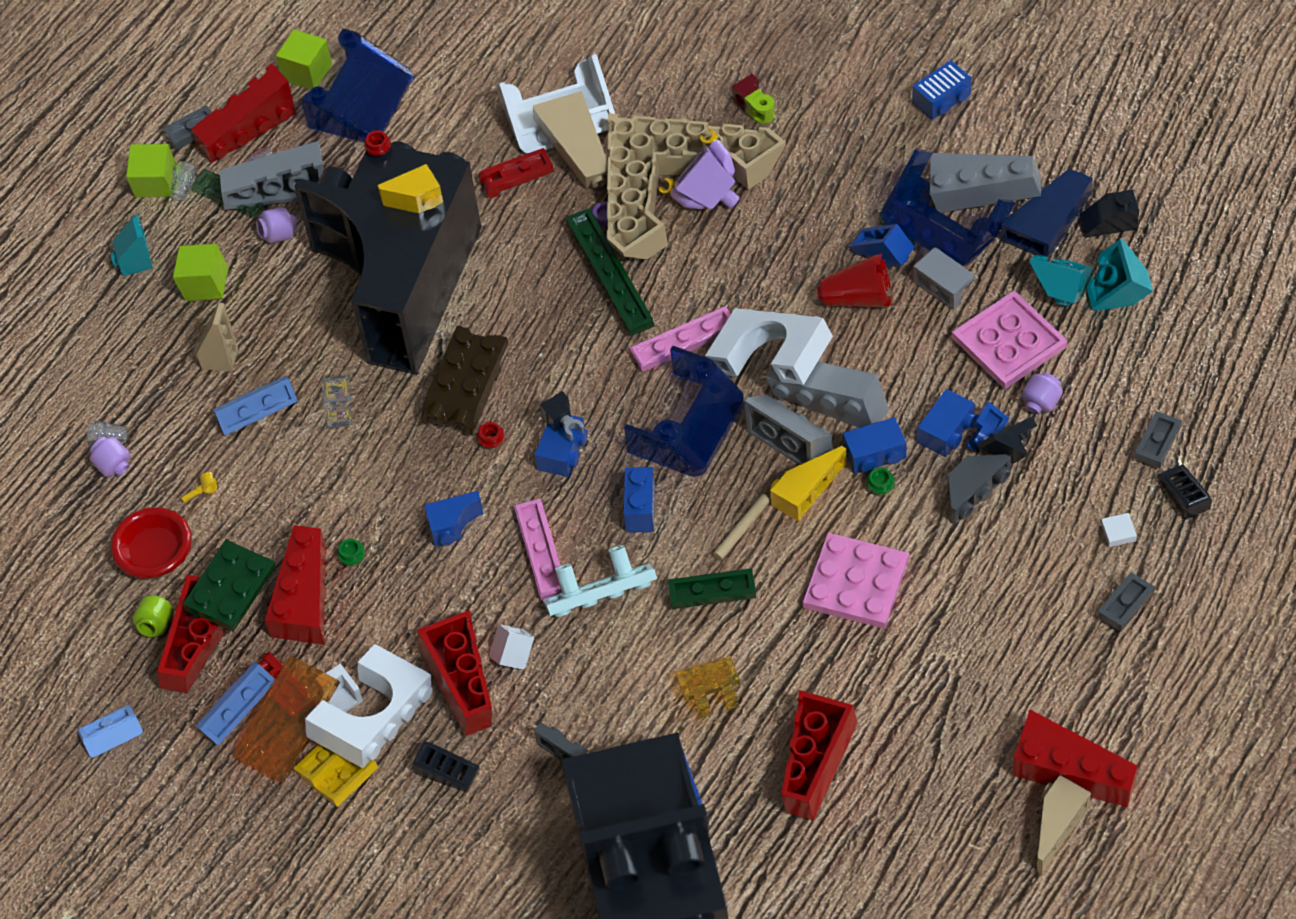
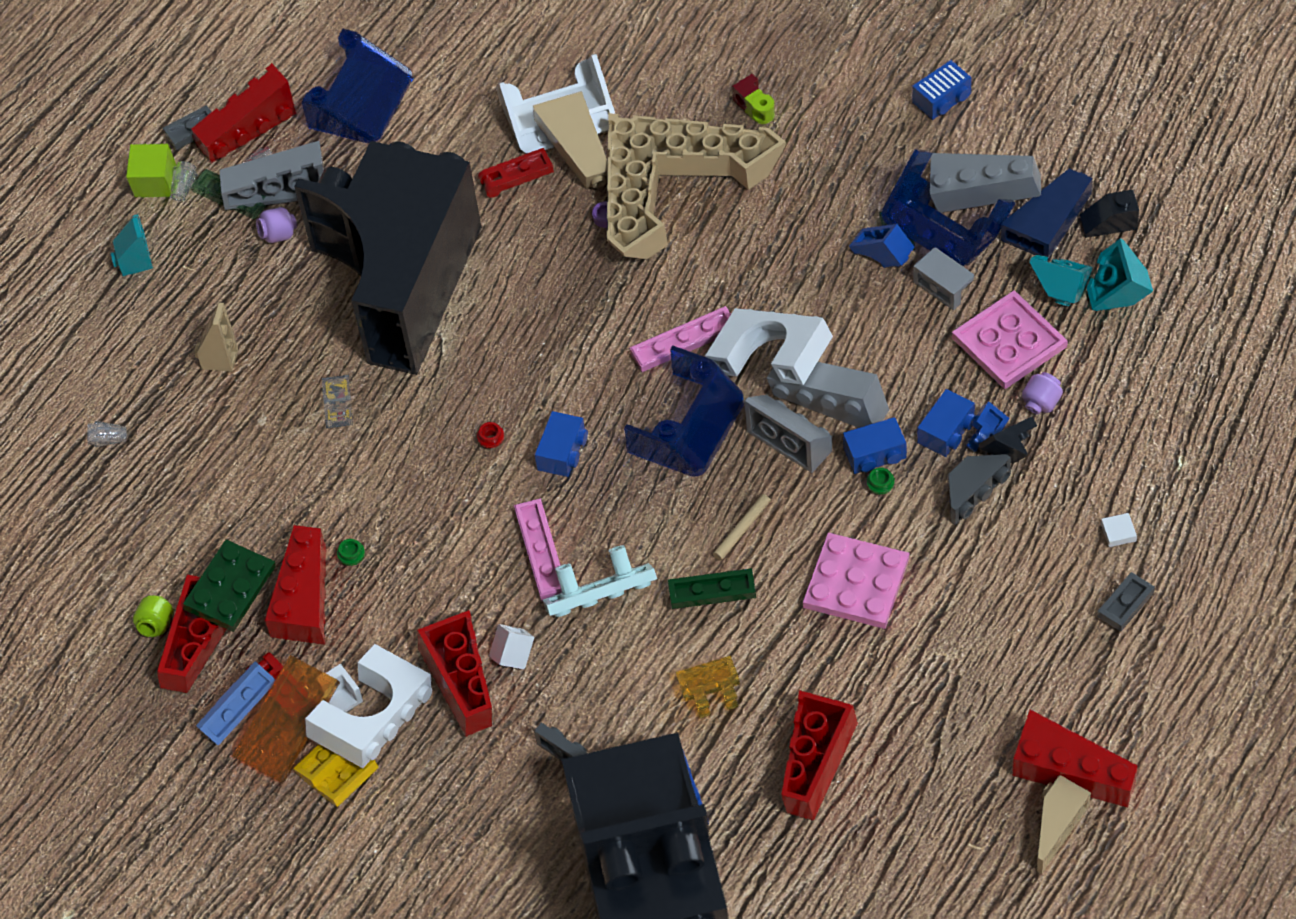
light blue slope [77,705,143,758] -> none
lavender head [89,437,131,477] -> none
red piece [110,507,192,579] -> none
lime head [173,244,229,301] -> none
yellow hand [181,472,217,503] -> none
medium blue plate [213,376,298,435] -> none
lime head [276,29,332,91] -> none
red plate [364,130,391,156] -> none
yellow slope [378,164,443,213] -> none
black slope [413,741,480,793] -> none
dark brown piece [421,326,508,435] -> none
blue arch [424,491,484,547] -> none
black piece [540,391,584,441] -> none
dark green plate [566,208,655,337] -> none
blue brick [624,467,655,533] -> none
lavender torso [659,128,740,209] -> none
yellow slope [769,446,847,522] -> none
red cone [816,254,893,307] -> none
dark grey plate [1134,411,1182,468] -> none
black slope [1158,464,1212,519] -> none

